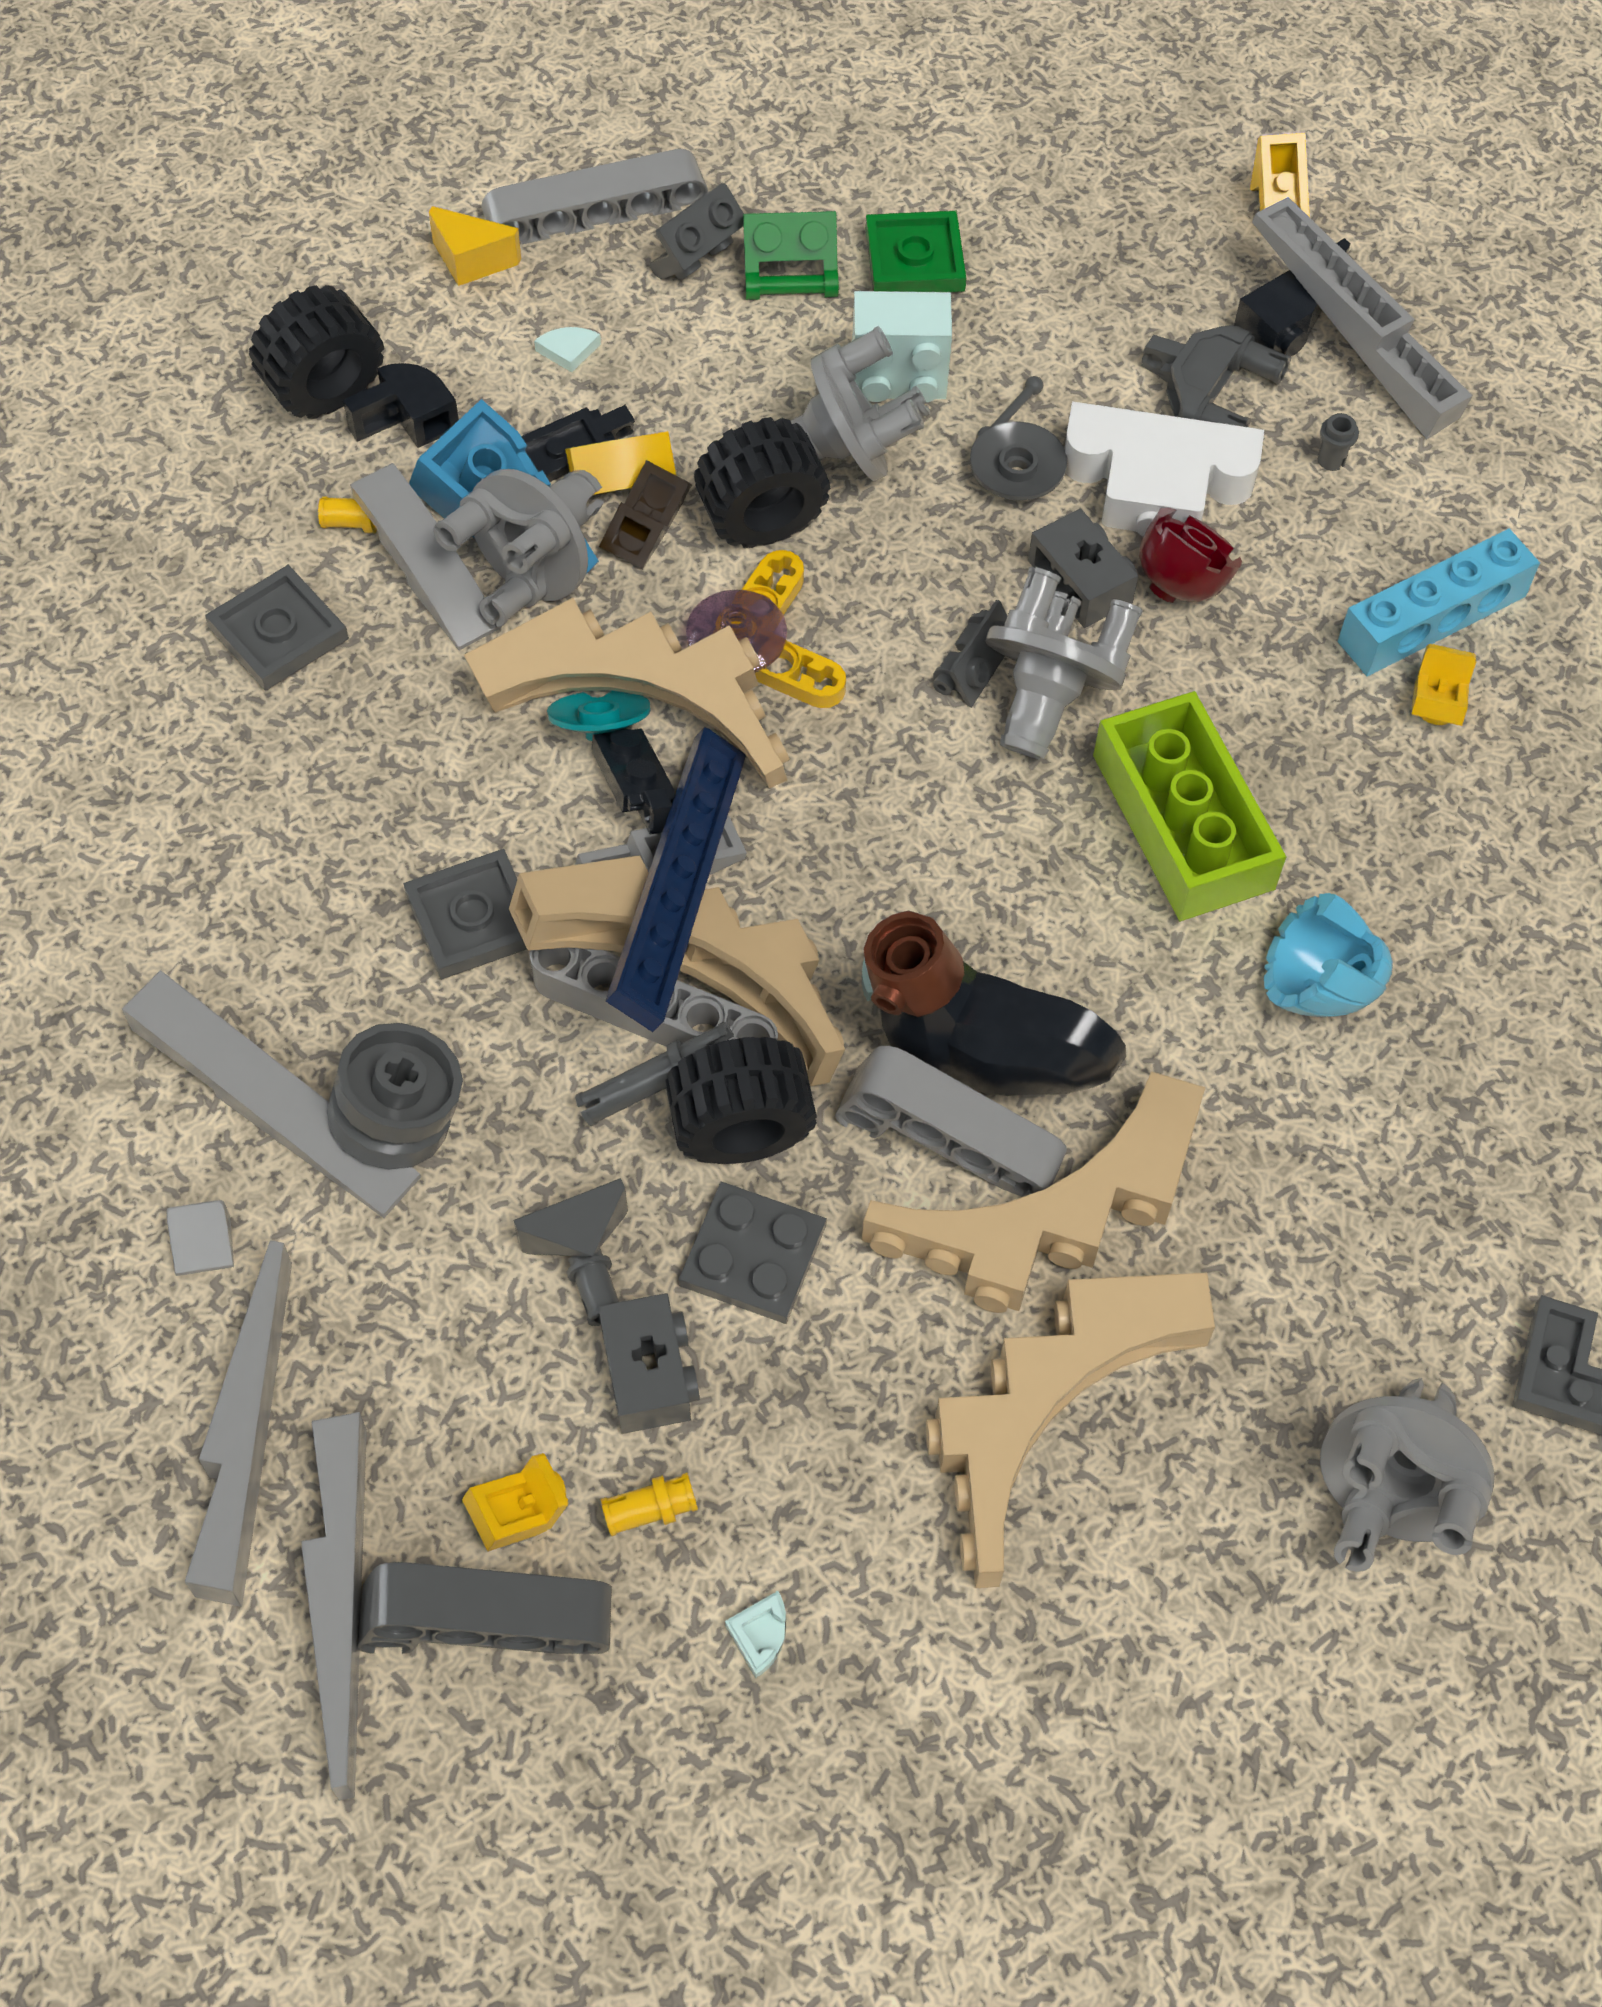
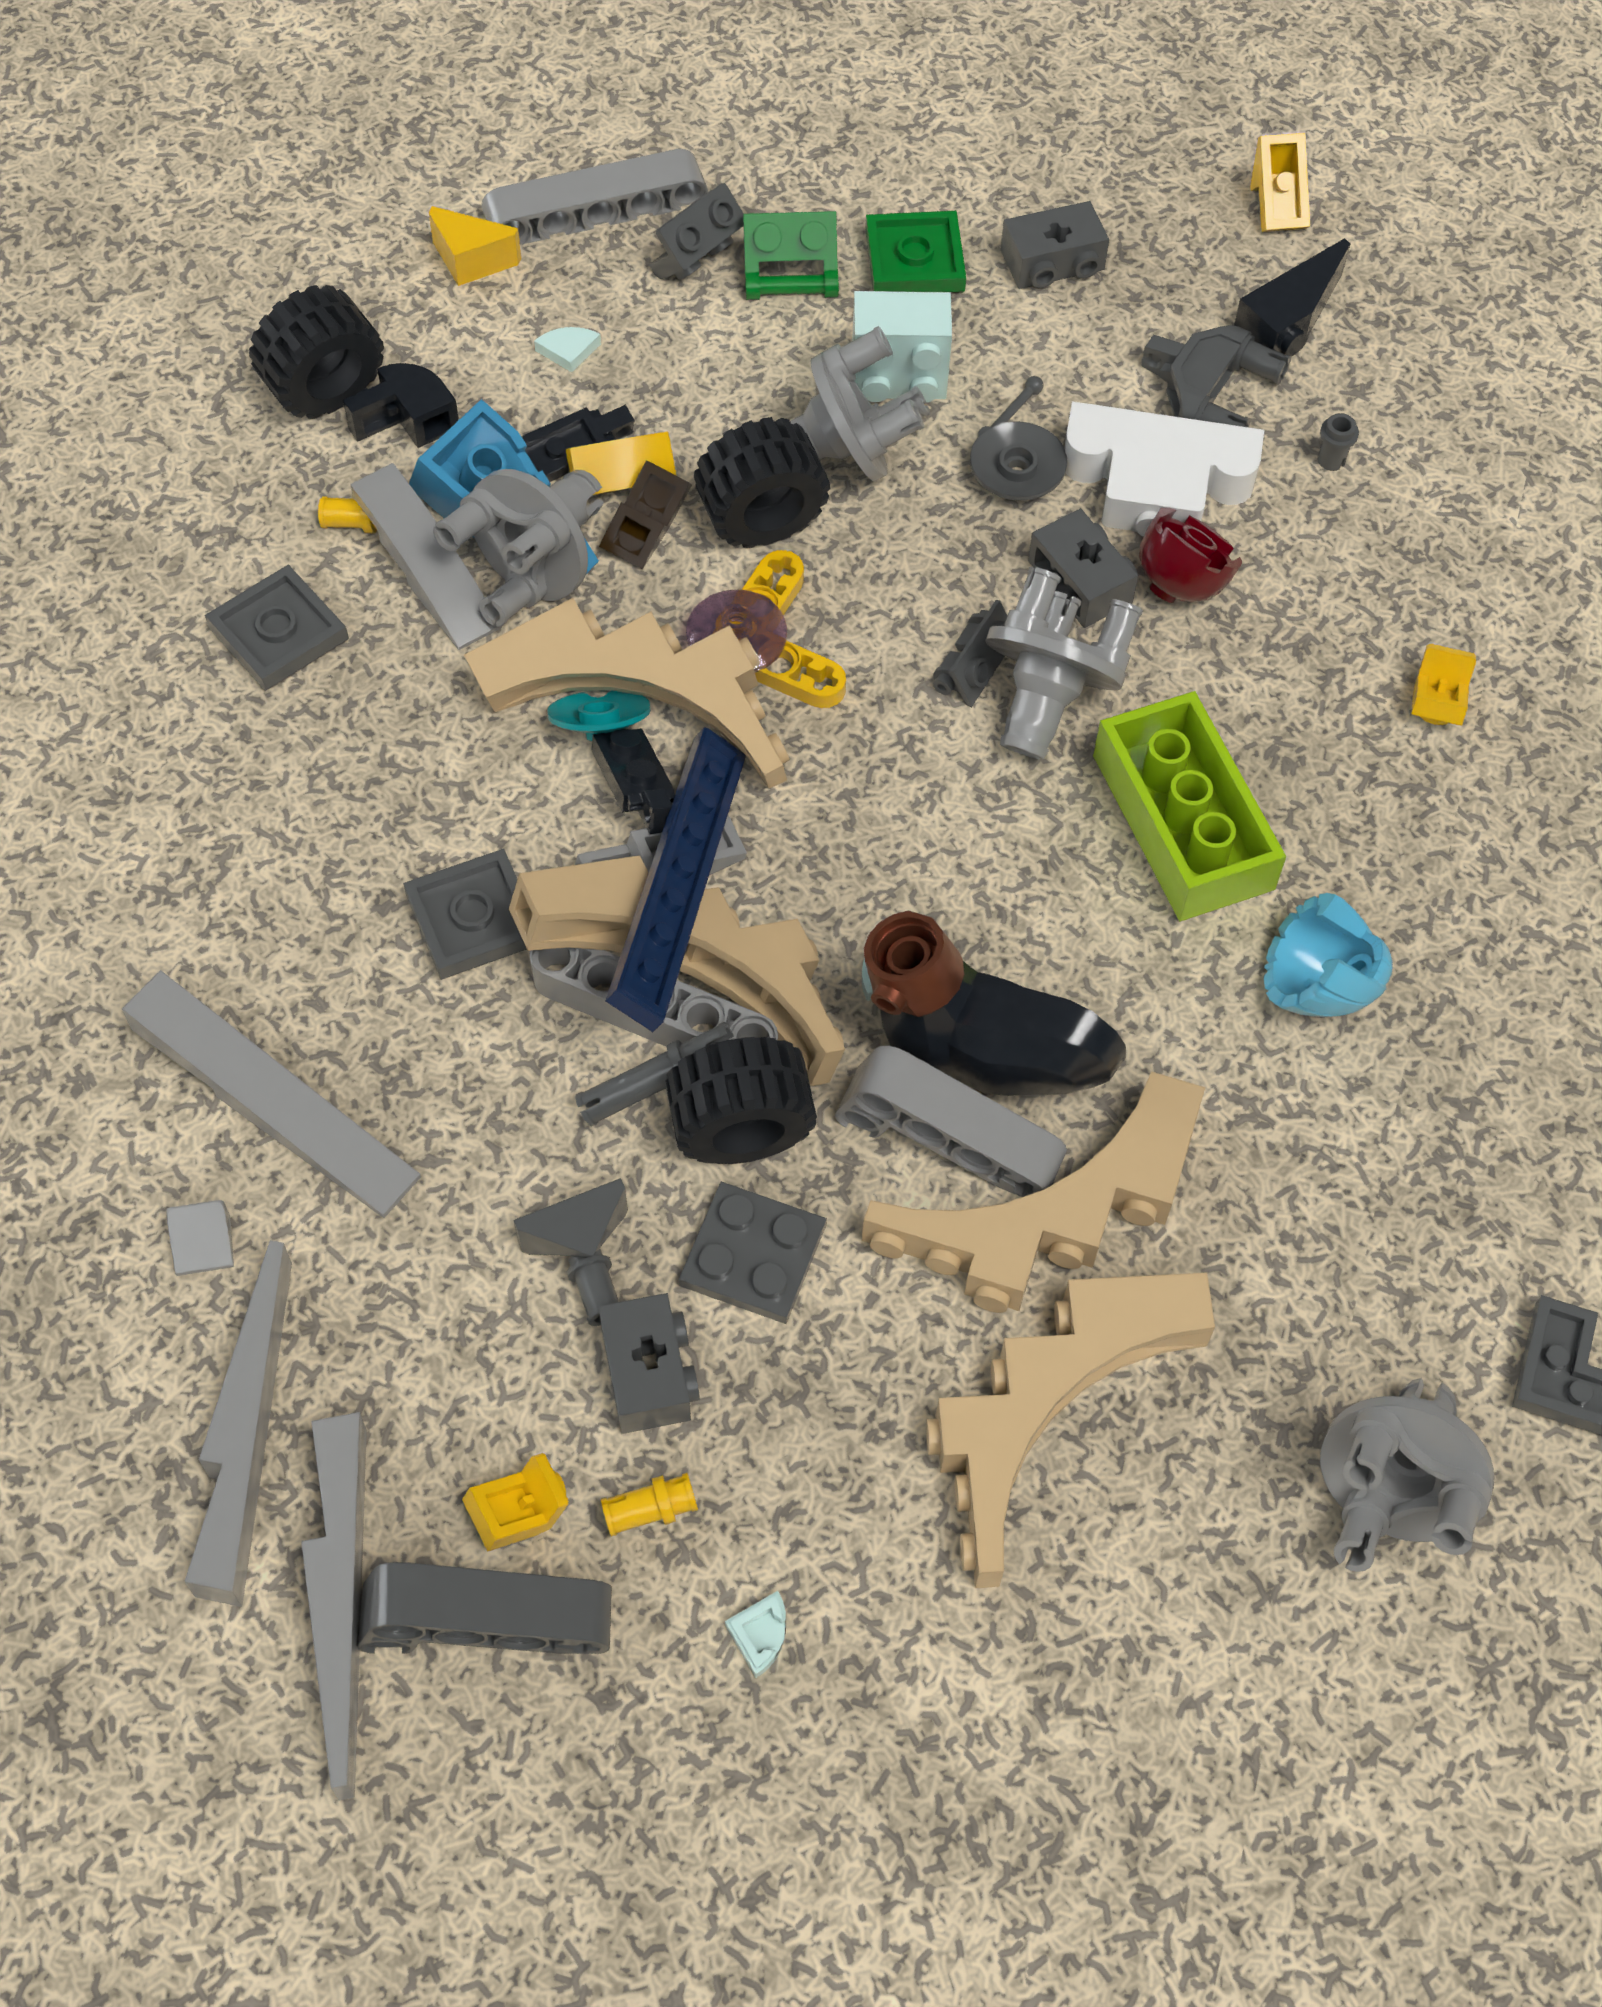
dark grey wheel [327,1023,463,1170] -> none
light grey slope [1252,197,1473,440] -> none
medium azure brick [1337,528,1540,677] -> none
none -> dark grey brick [1000,201,1110,289]

